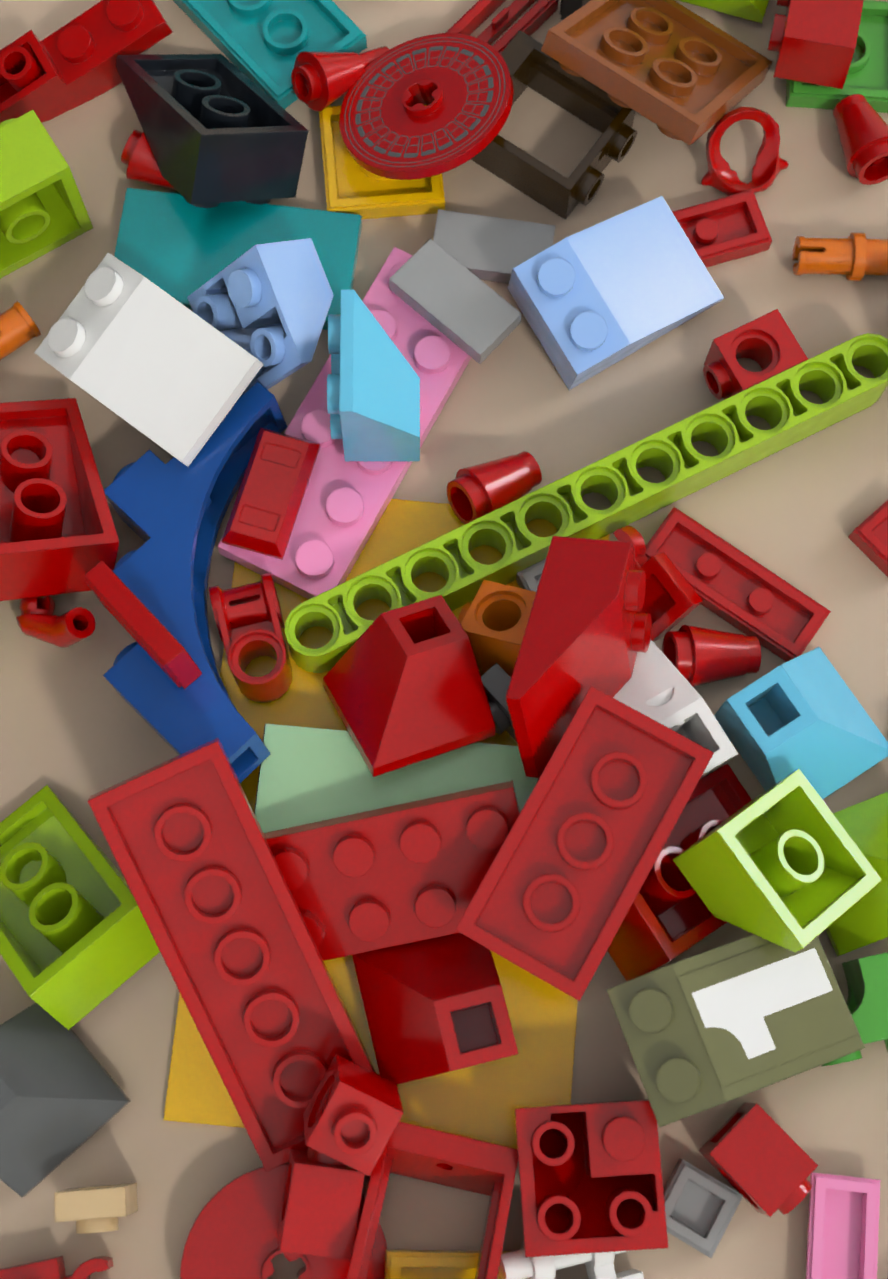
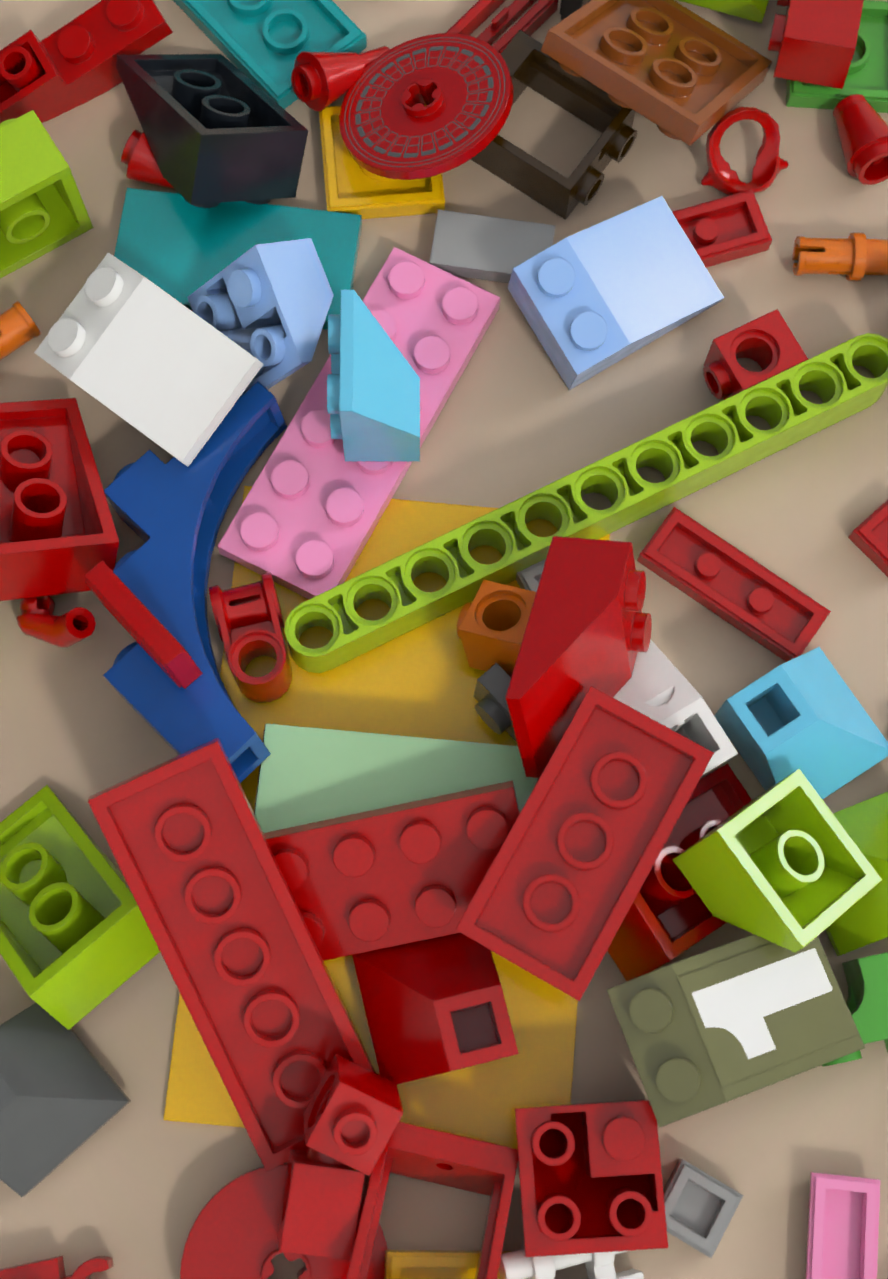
tan plate [54,1183,138,1234] -> none
red tile [221,428,321,560] -> none
red slope [323,595,496,777] -> none
light grey tile [389,238,522,364] -> none
red cone [447,451,542,524] -> none
red plate [613,526,703,642] -> none
red cone [662,625,761,687] -> none
red brick [699,1102,818,1217] -> none

